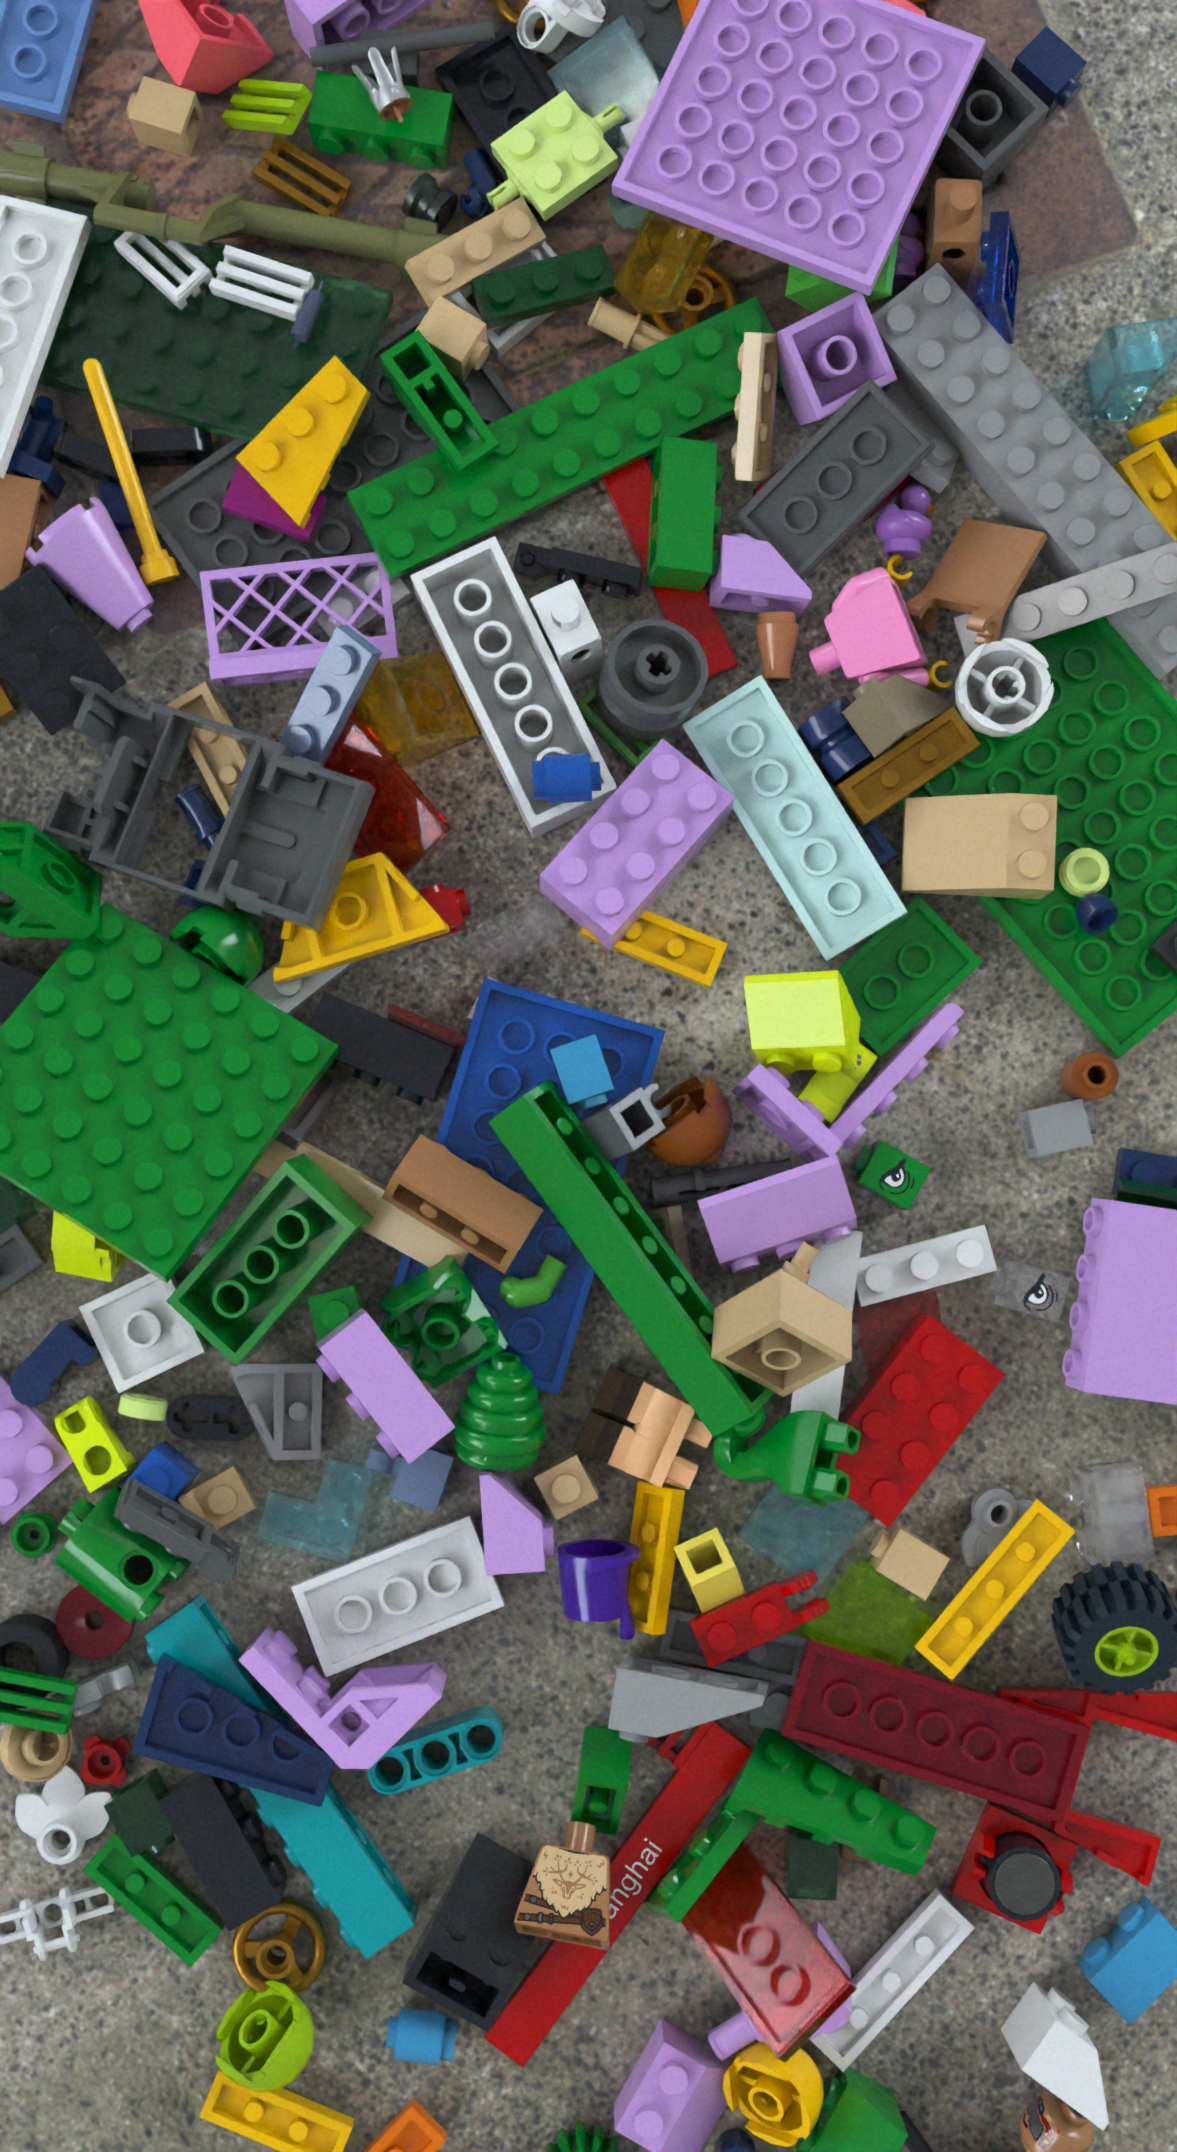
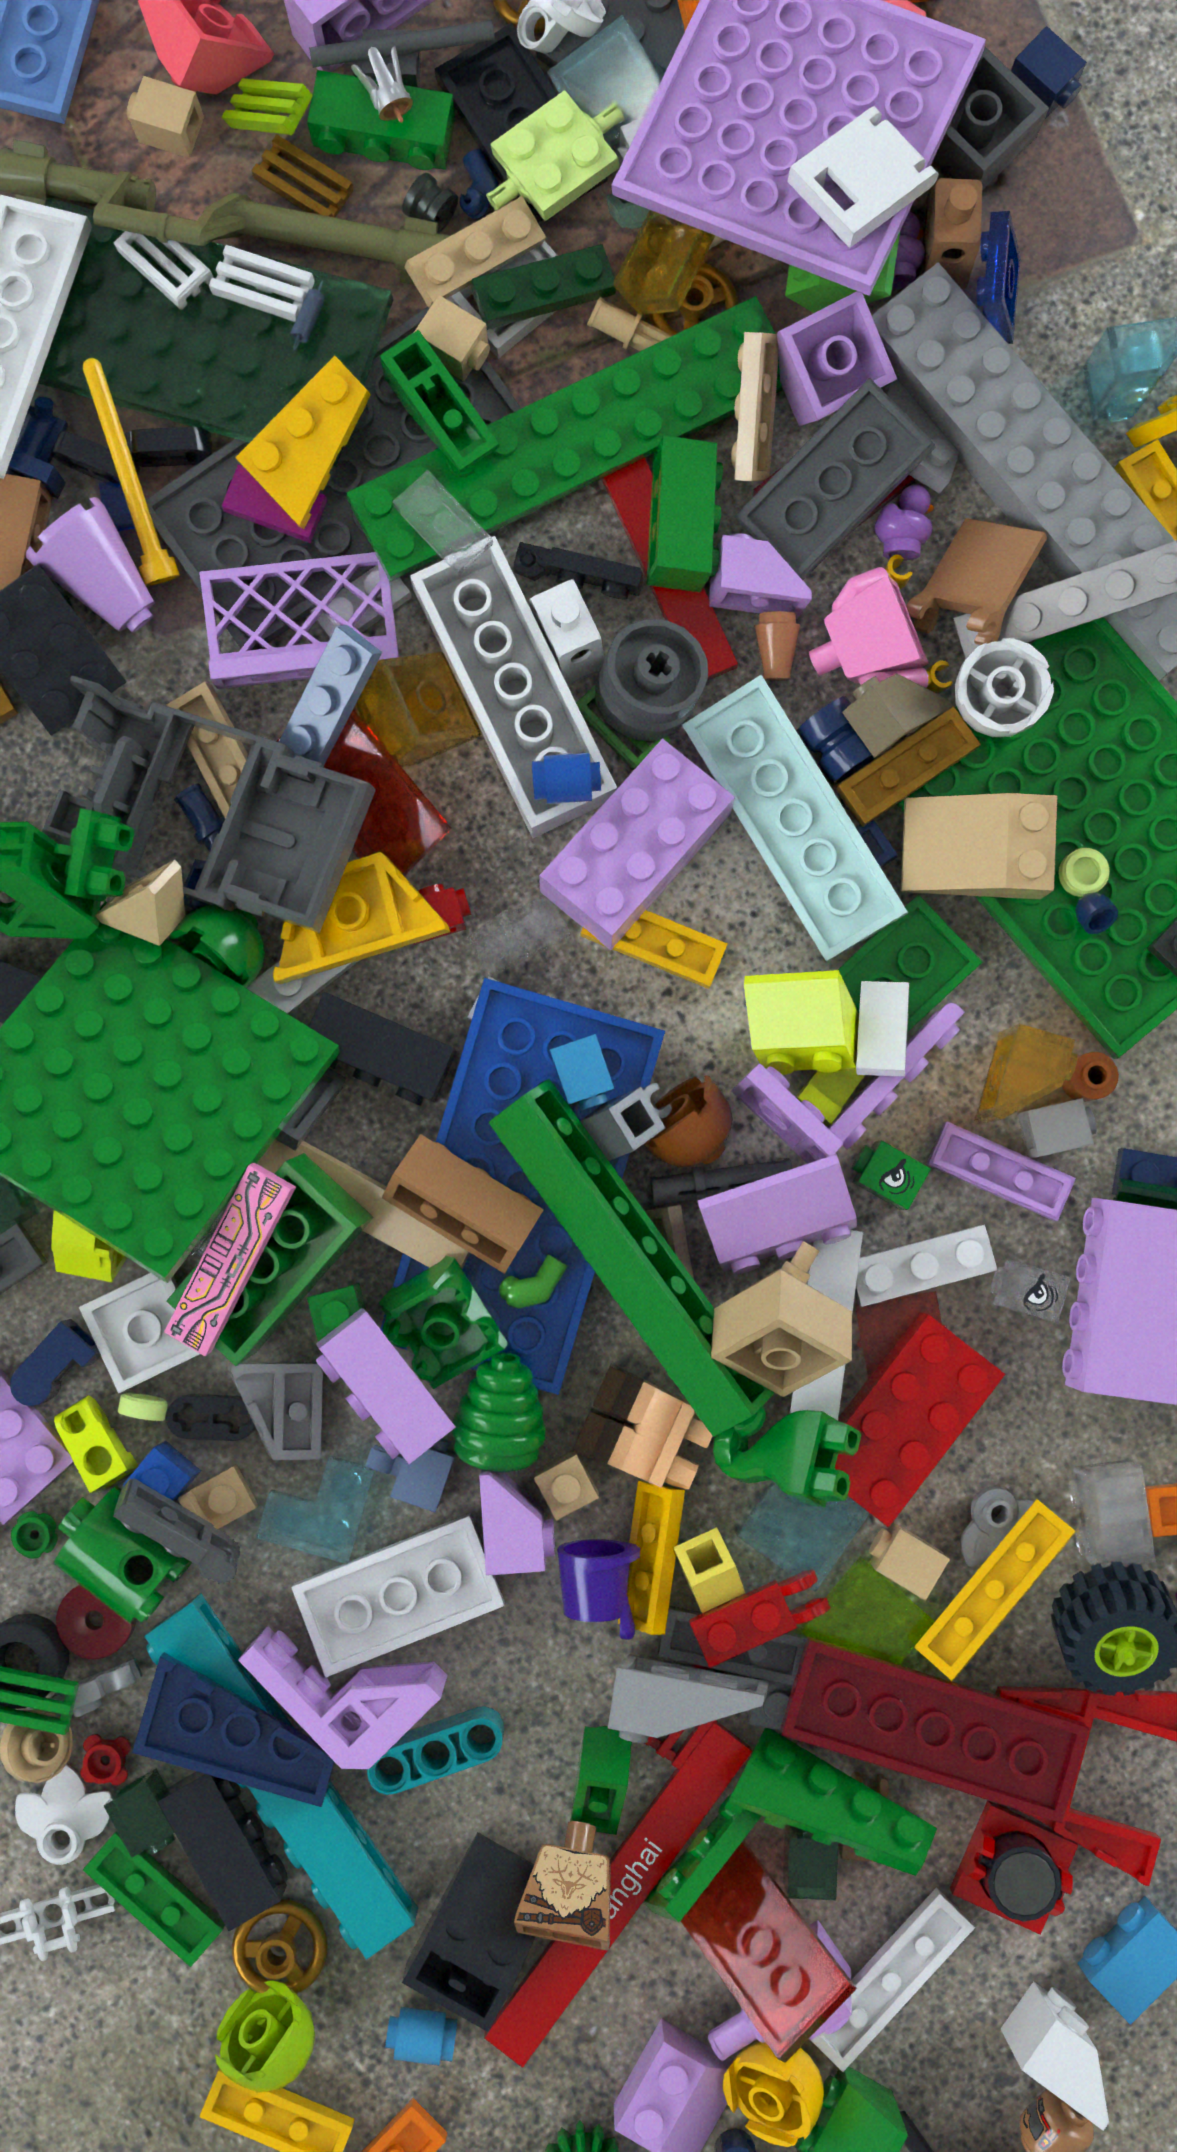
clear red piece [387,1004,468,1051] -> none
none -> green hips [54,808,135,902]
none -> tan slope [95,860,185,946]
none -> bright pink tile [164,1163,296,1356]
none -> clear plate [393,470,493,576]
none -> white container [788,106,938,248]
none -> white tile [856,981,909,1077]
none -> lavender tile [926,1121,1076,1221]
none -> clear yellow slope [974,1023,1078,1123]

